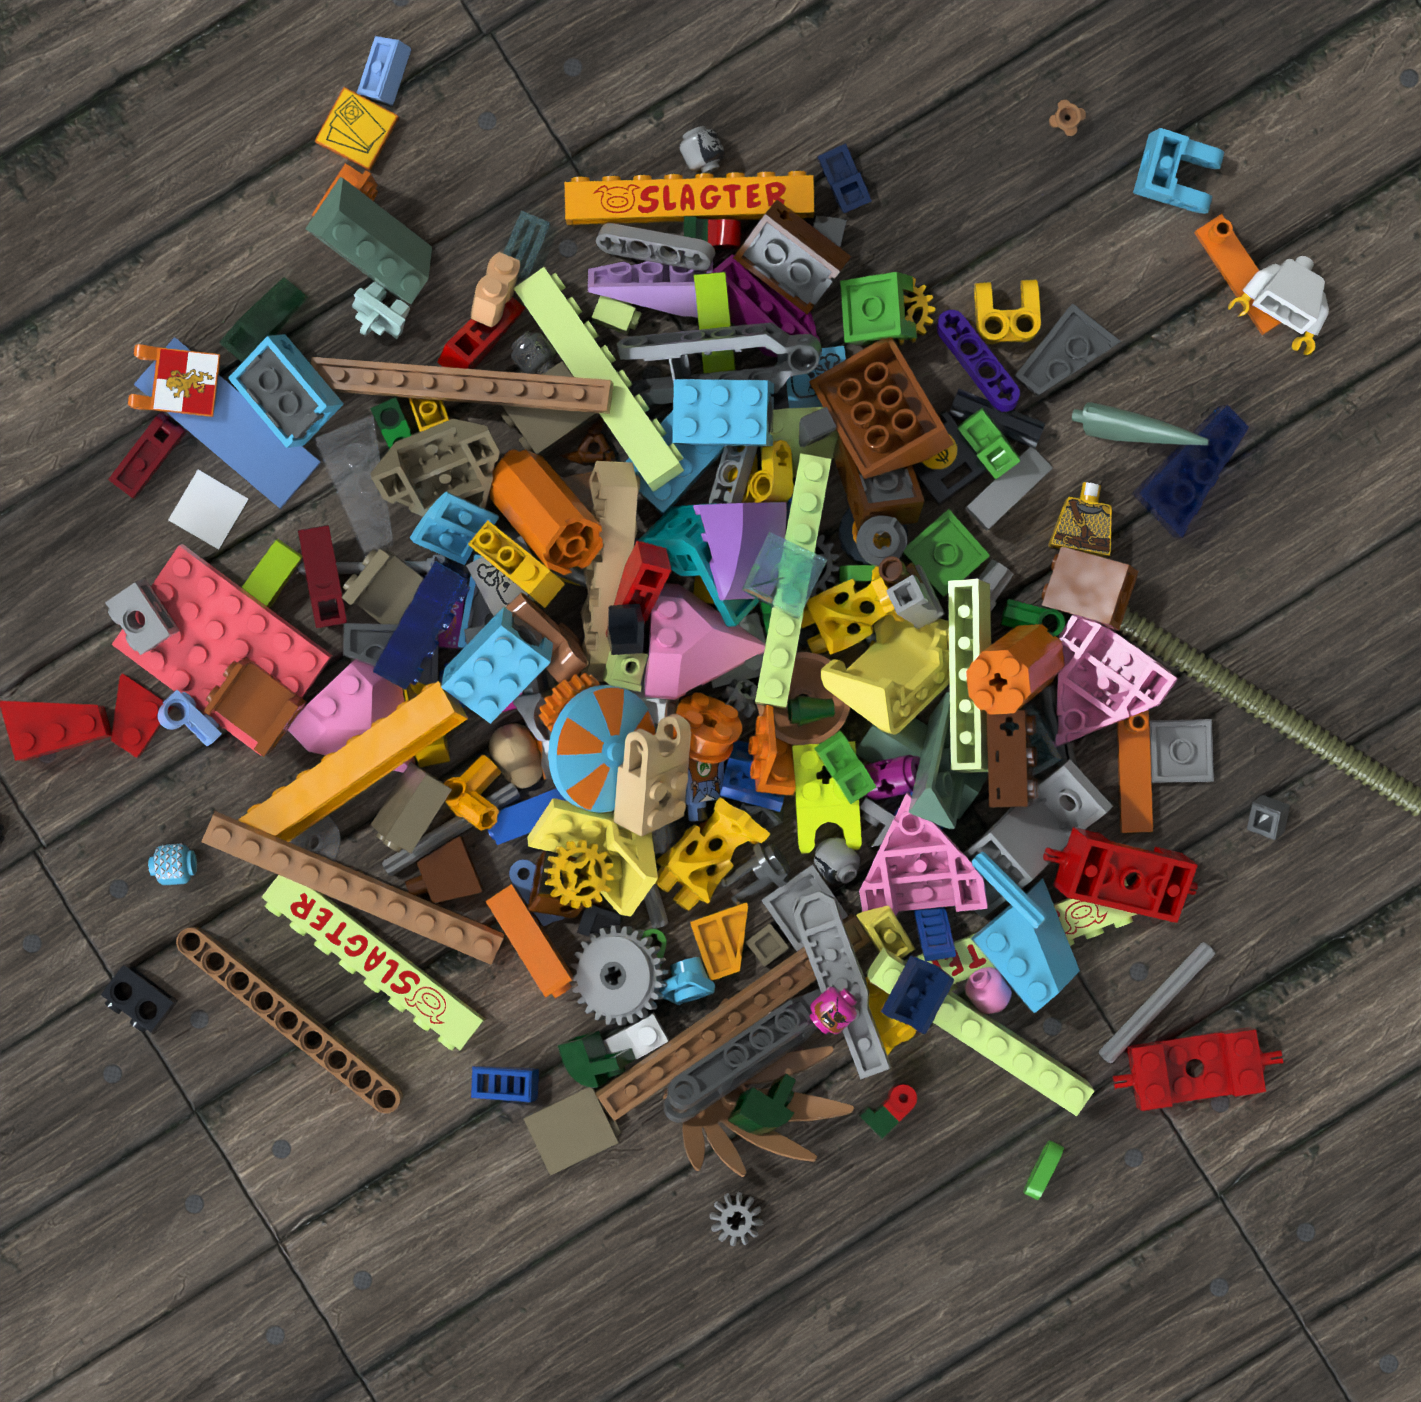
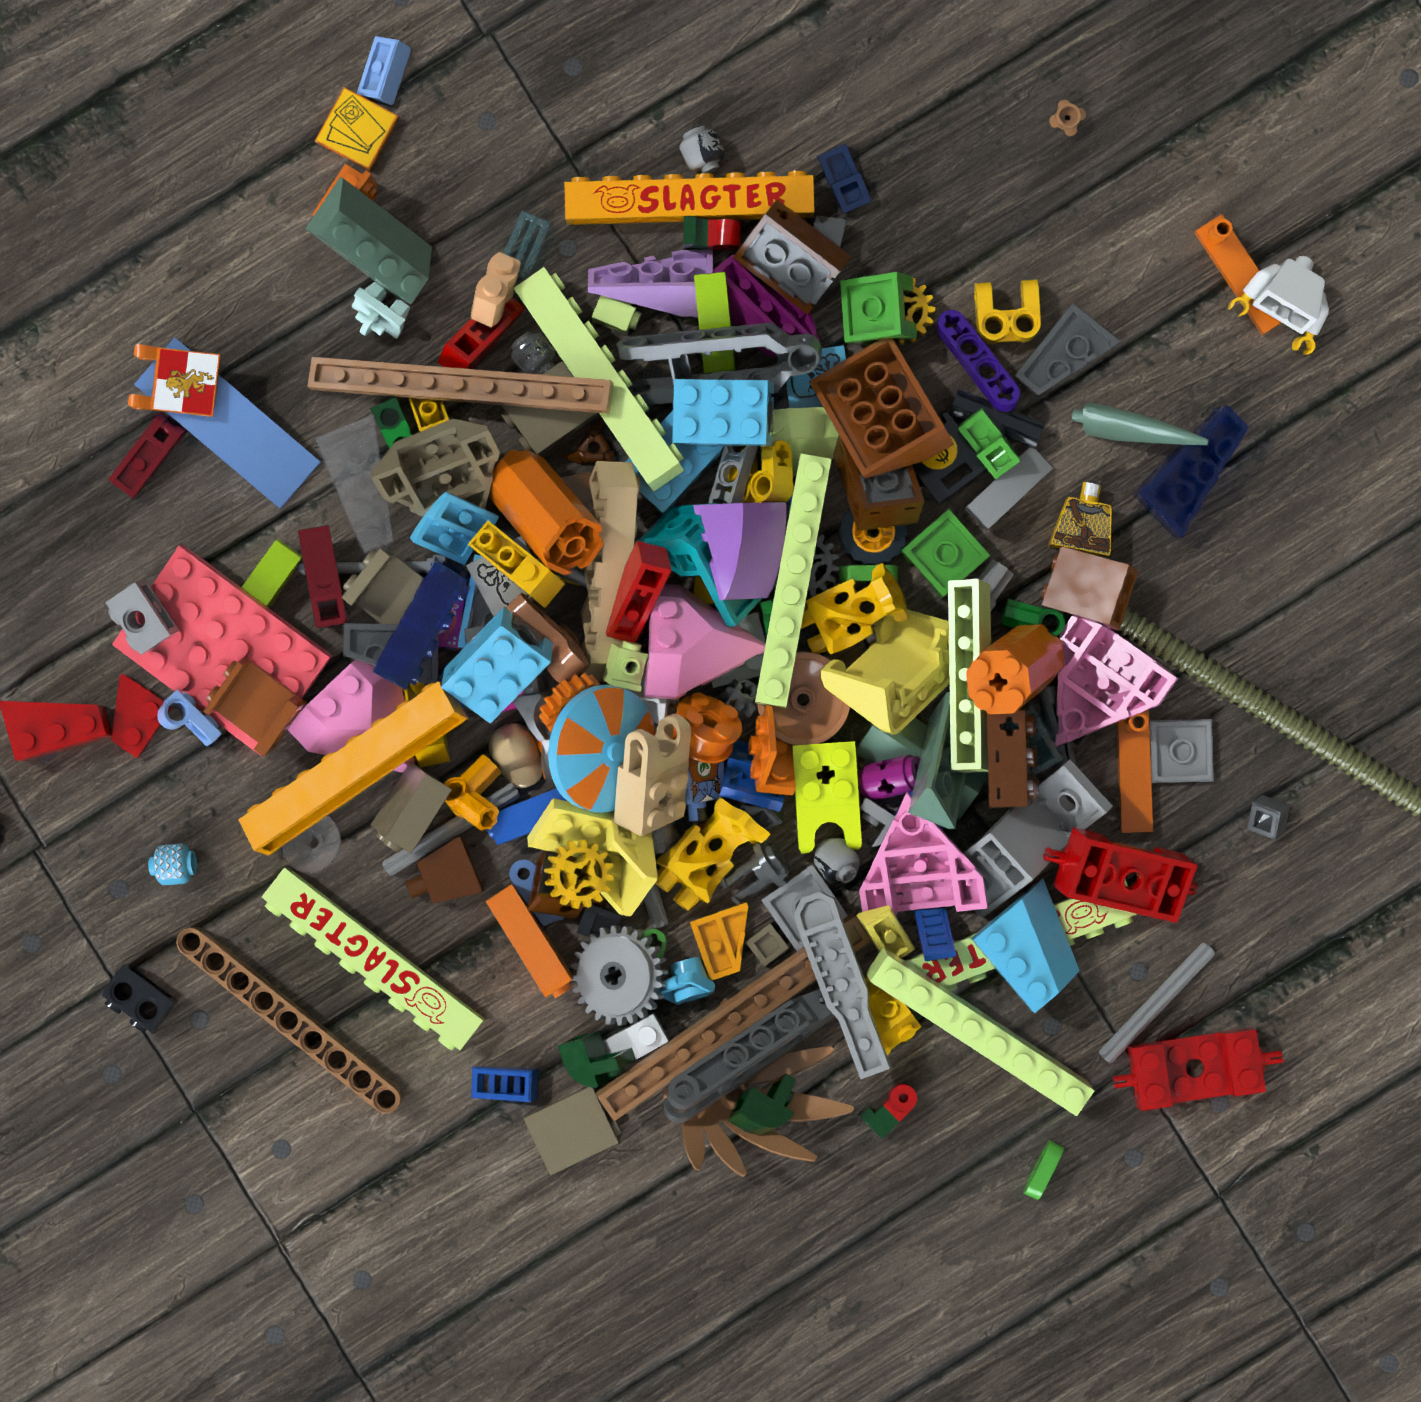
white sticker [168,470,248,549] -> none
medium nougat plate [201,811,504,965] -> none
clear green slope [219,277,308,363] -> none
piece [228,334,344,448] -> none
light grey beam [596,223,715,271] -> none
black panel [607,604,644,655] -> none
light grey gear [710,1192,763,1246] -> none
clear light blue slope [742,532,827,620] -> none
dark green cone [787,695,835,727] -> none
dark grey slope [799,407,837,448] -> none
dark pink head [809,987,857,1034] -> none
bright green slope [814,731,876,804] -> none
dark grey piece [856,516,907,567] -> none
light grey hips [879,556,945,629] -> none
dark blue bracket [881,955,954,1034] -> none
bright pink head [965,967,1012,1014] -> none
medium azure axle [972,852,1047,928] -> none
medium azure brick [1133,128,1225,214] -> none

